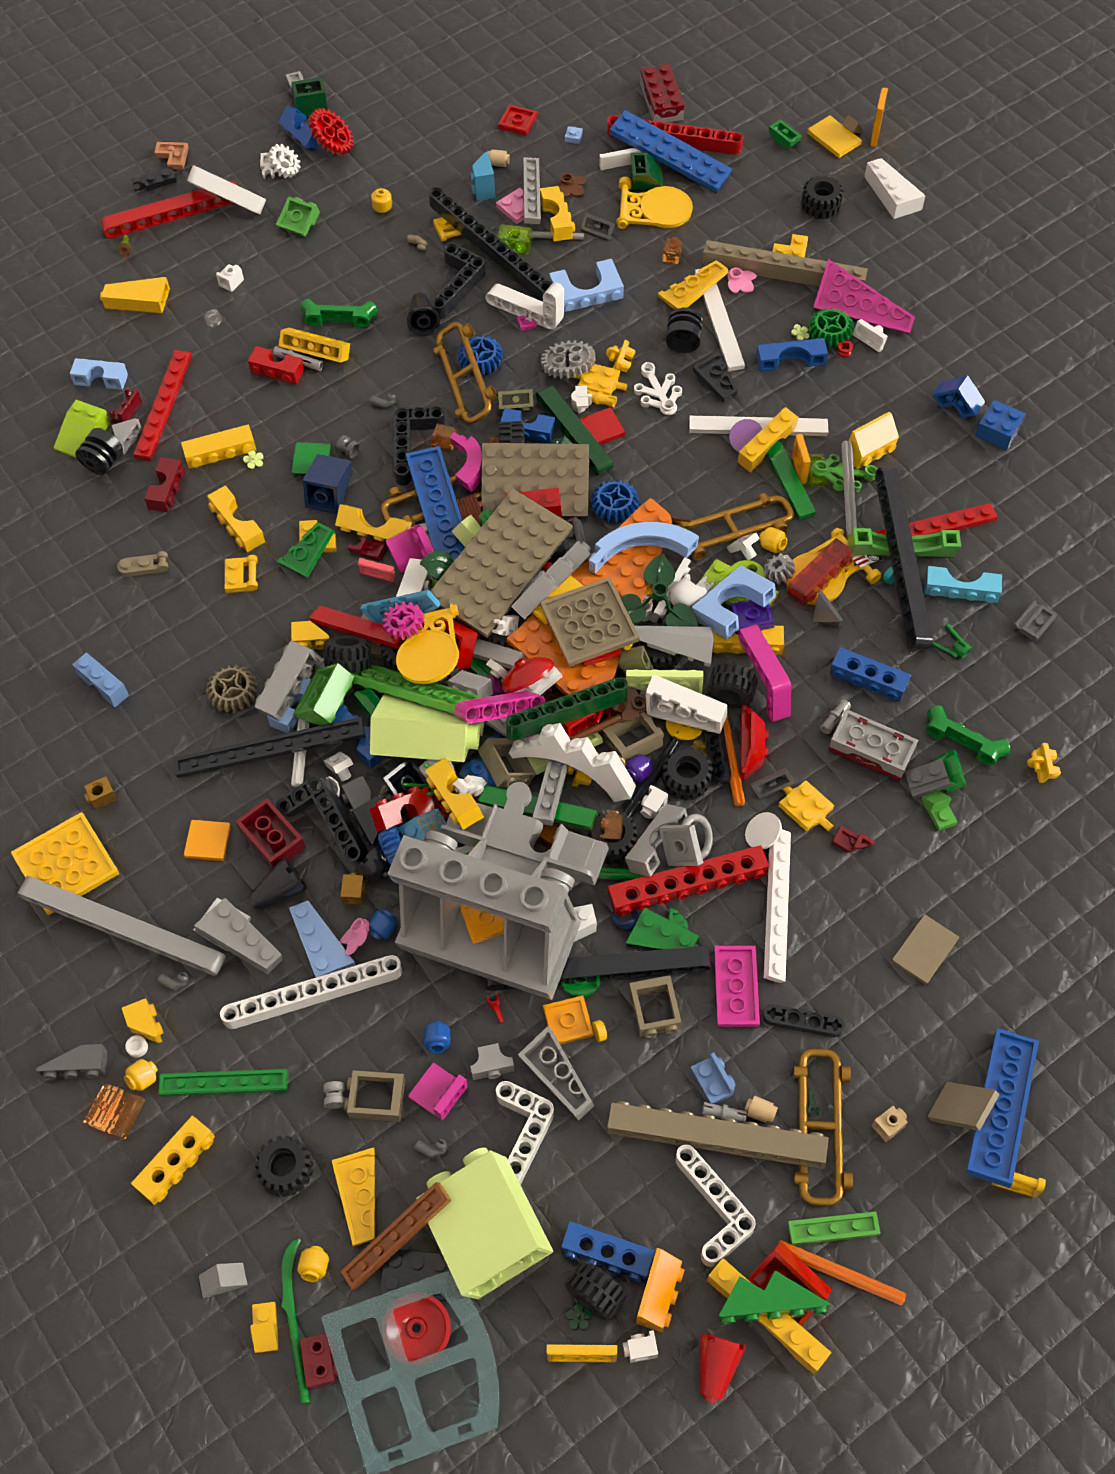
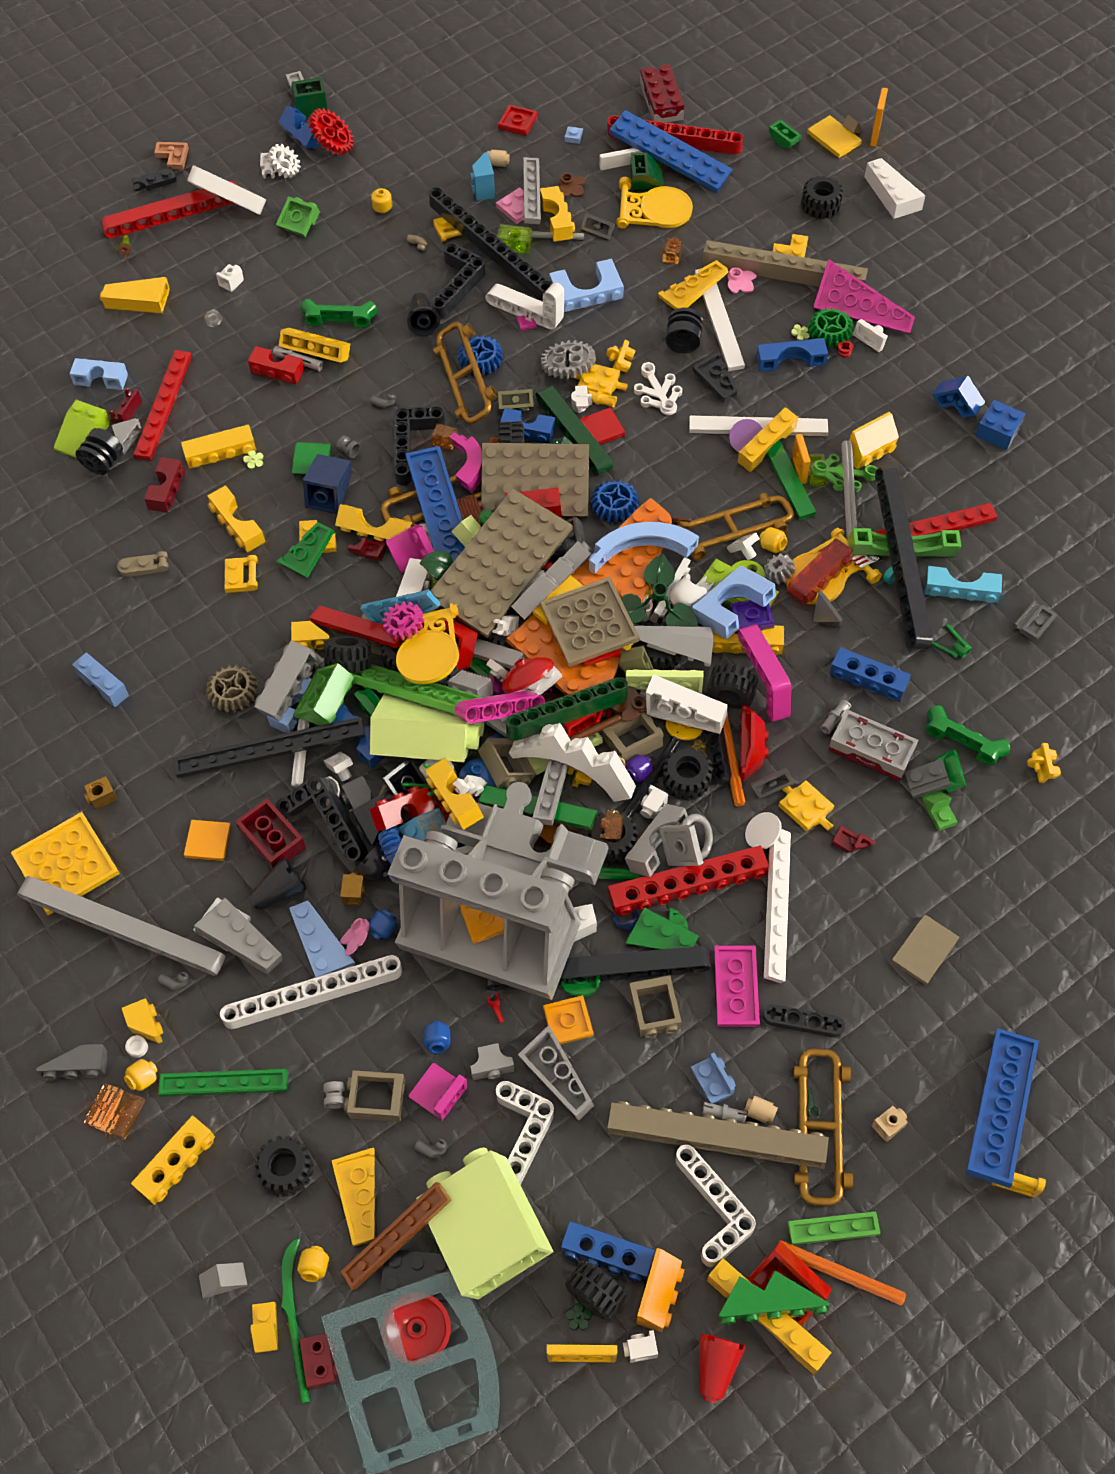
coral tile [358,558,396,582] -> none
yellow tile [592,1020,607,1042] -> none
dark tan tile [927,1082,1000,1131] -> none

